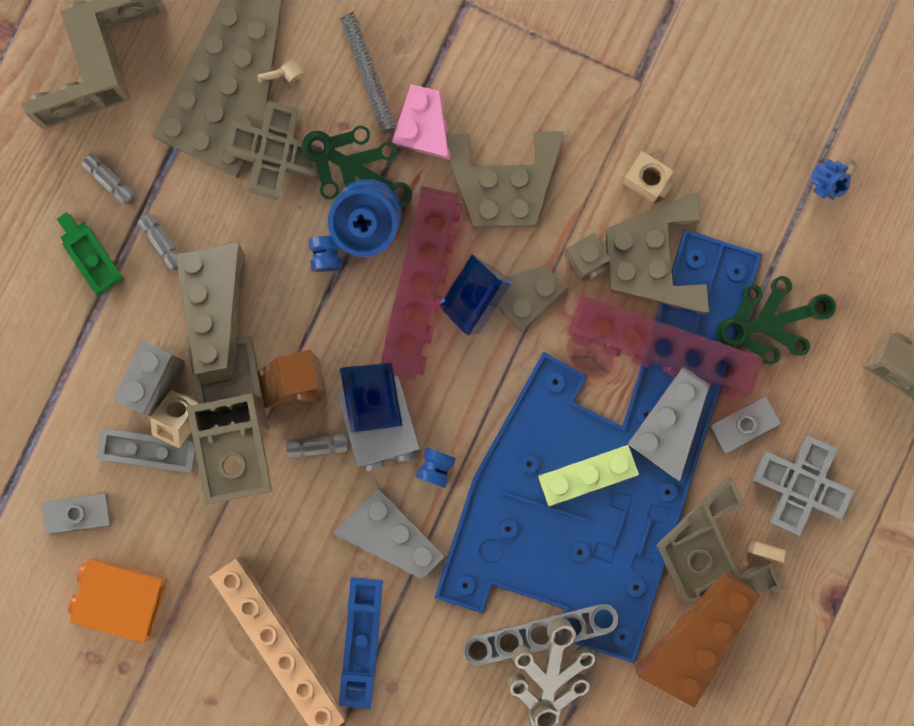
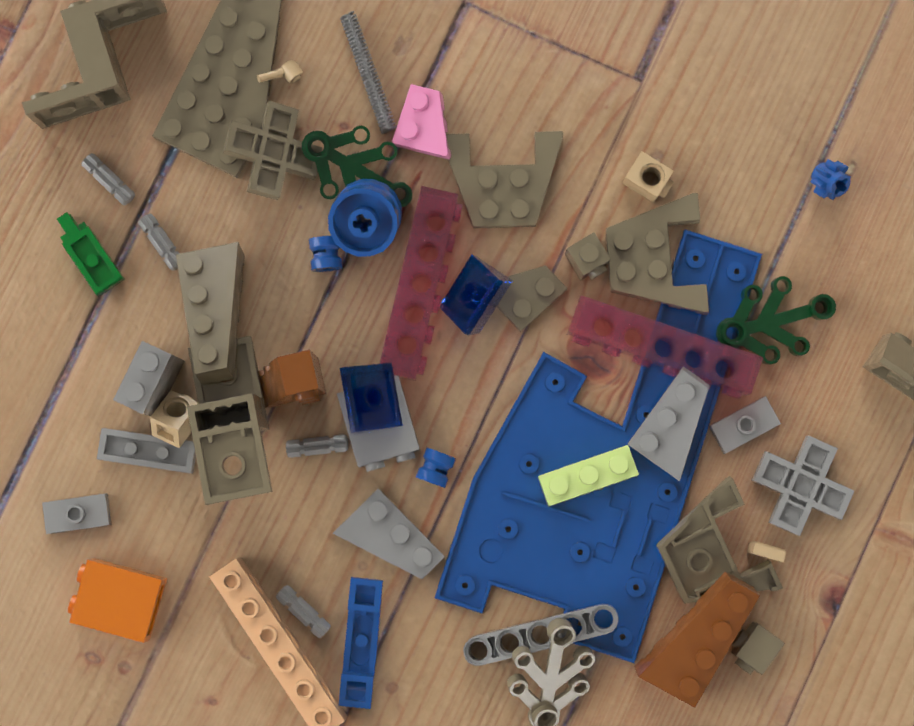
none -> light grey axle [276,585,331,638]
none -> dark tan brick [731,622,785,675]

